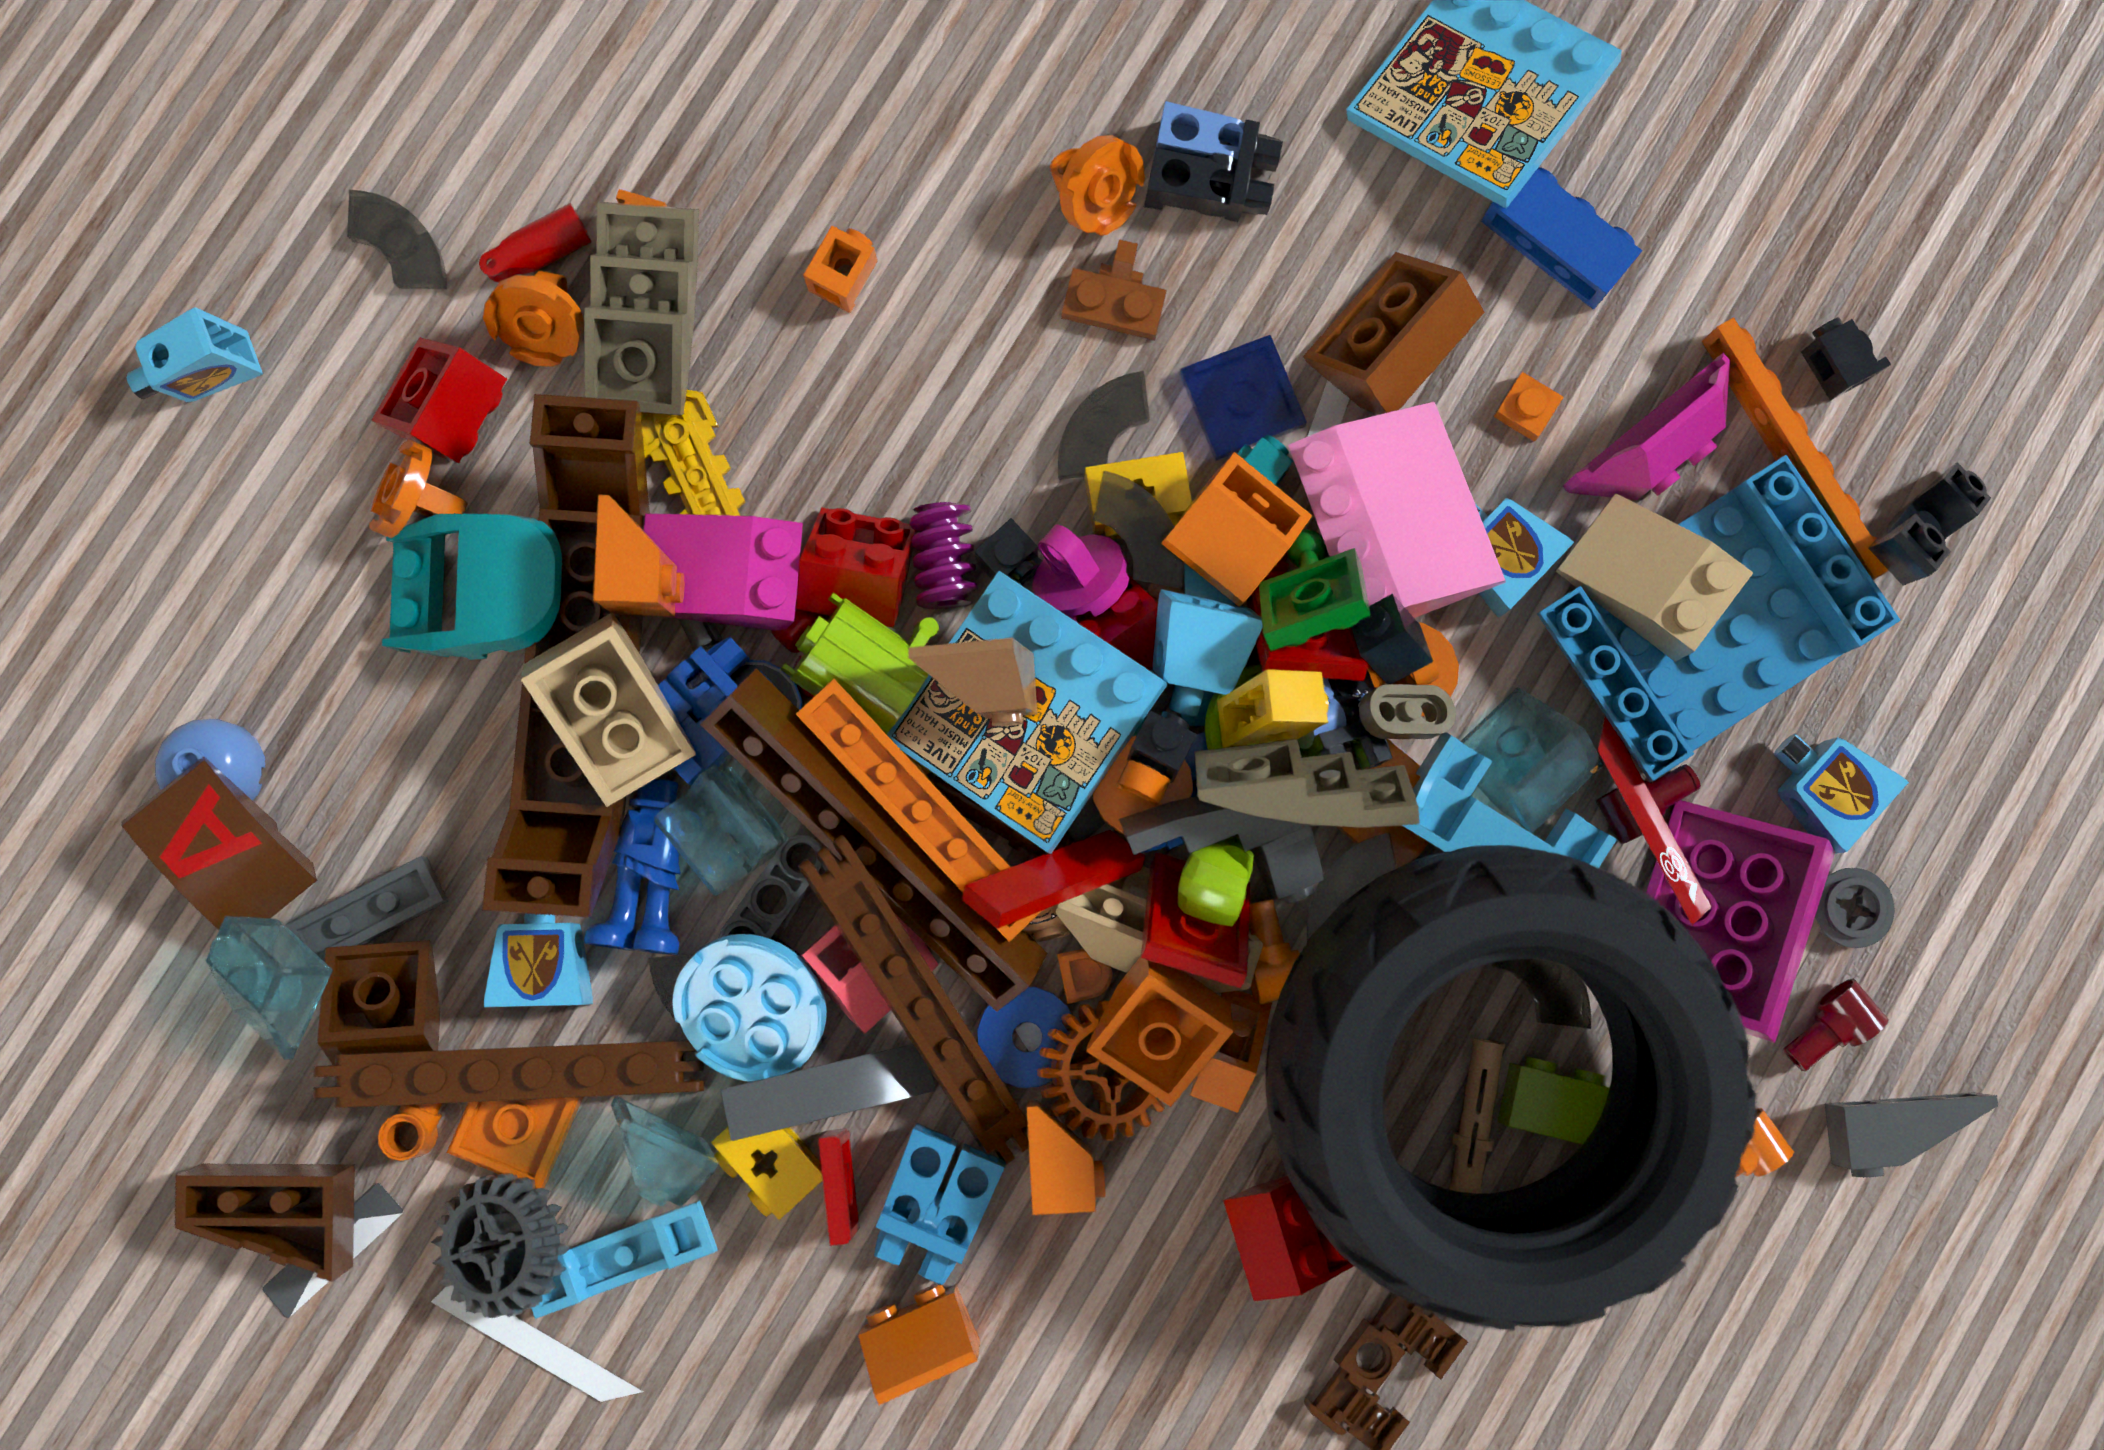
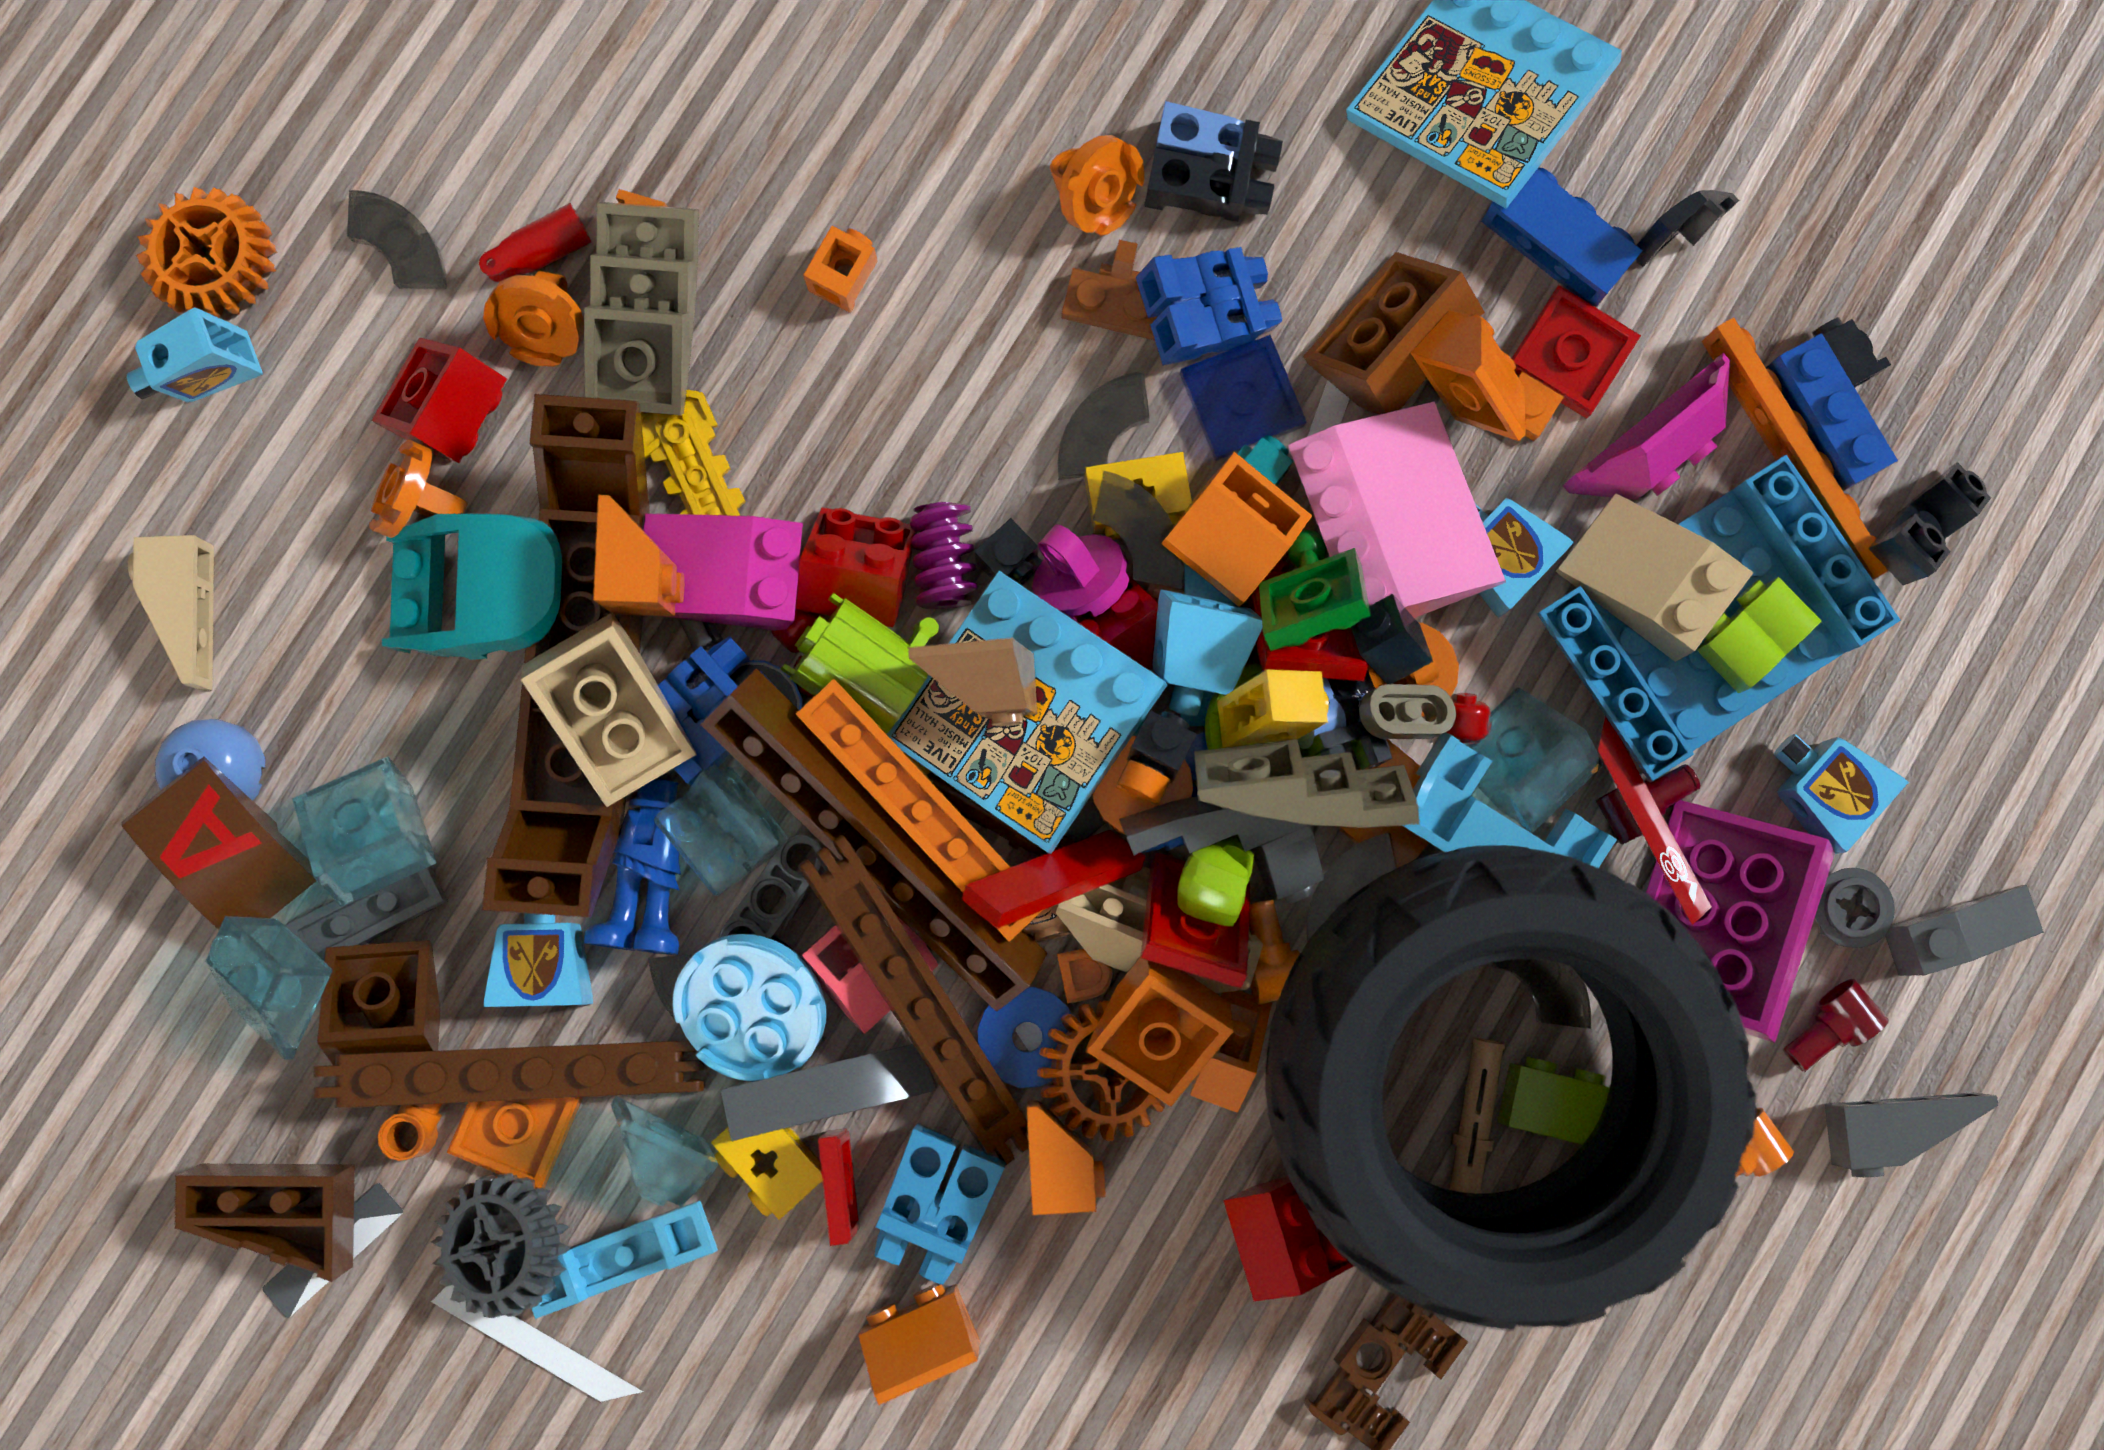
none -> tan slope [128,535,214,691]
none -> orange gear [136,187,277,319]
none -> clear light blue brick [292,756,437,907]
none -> blue hips [1136,247,1283,366]
none -> orange slope [1411,310,1526,441]
none -> red piece [1446,693,1490,744]
none -> red tile [1511,285,1641,419]
none -> black slope [1636,190,1740,267]
none -> lime brick [1696,577,1822,693]
none -> blue brick [1765,333,1898,492]
none -> dark grey slope [1885,885,2044,976]

